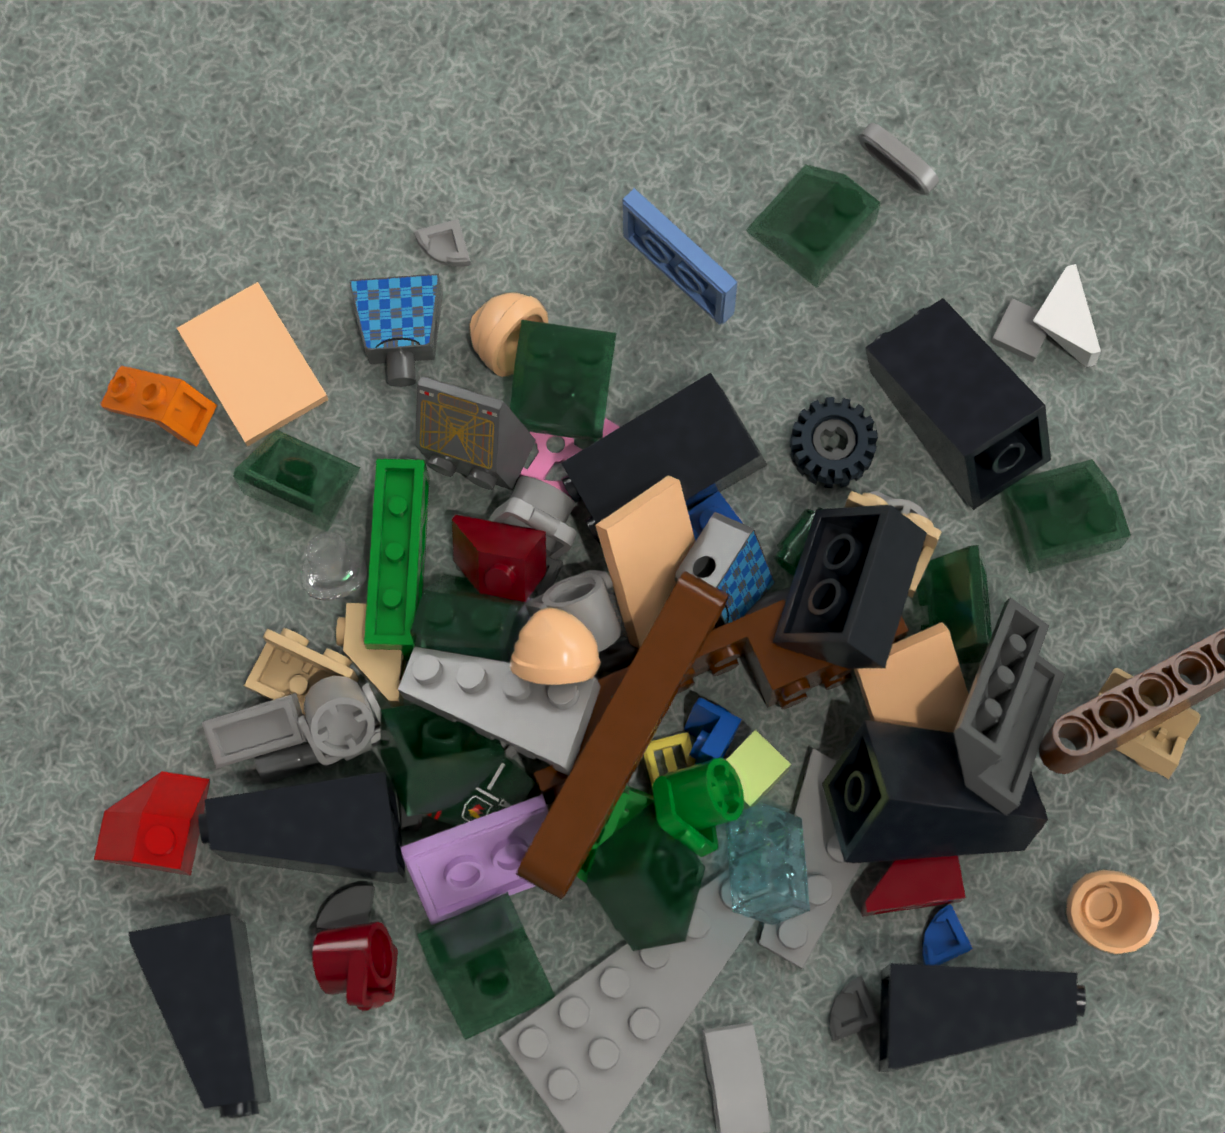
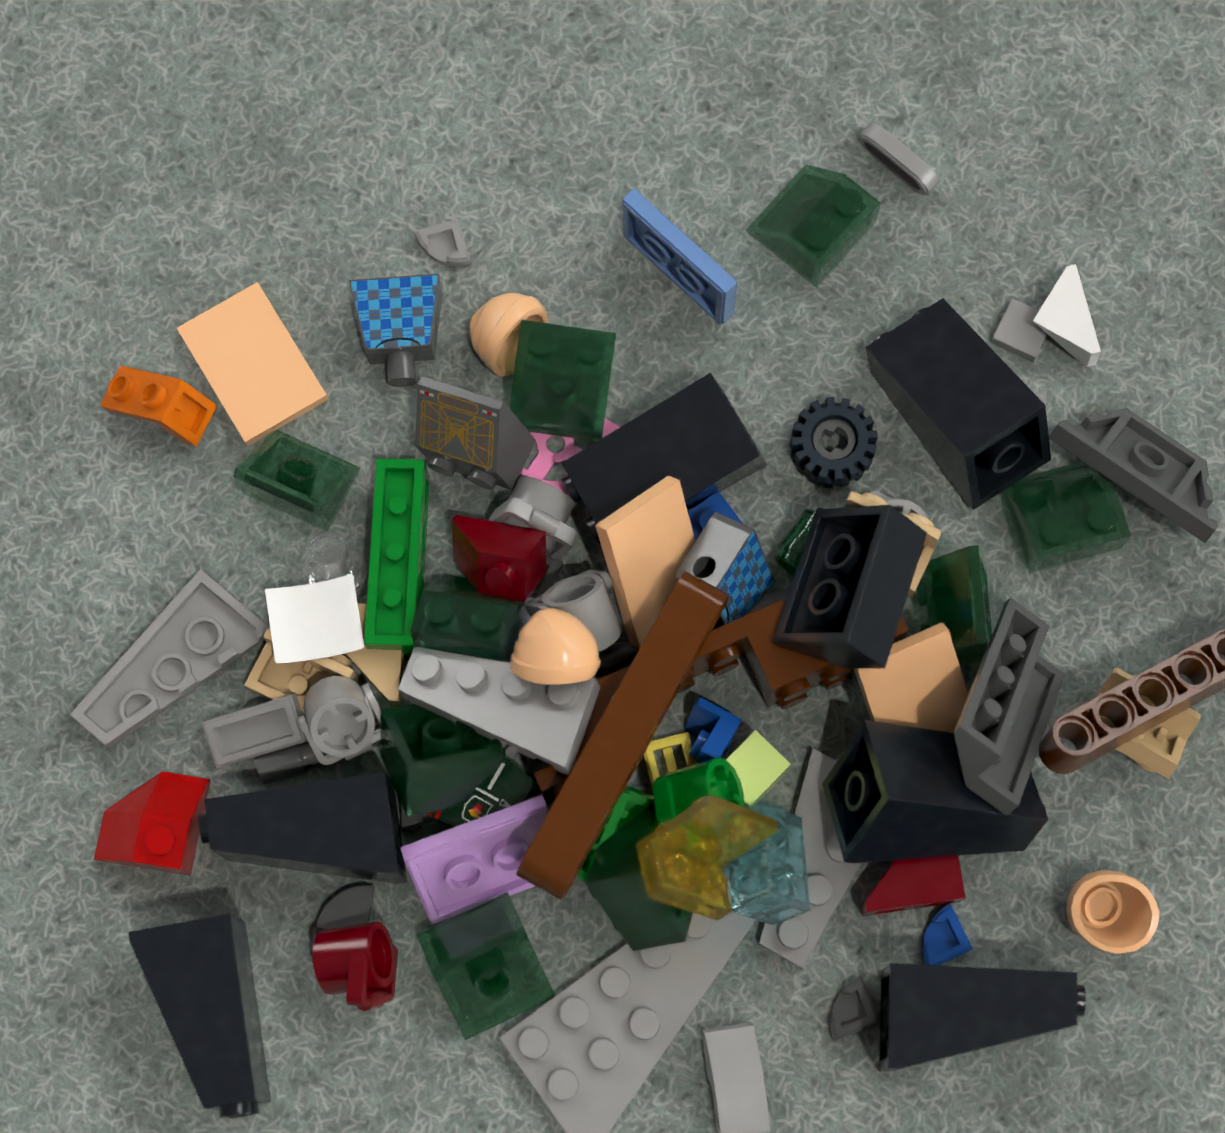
none -> light grey wing [70,569,270,749]
none -> white sticker [265,574,364,664]
none -> clear yellow bracket [636,795,778,921]
none -> dark grey wing [1049,408,1217,544]

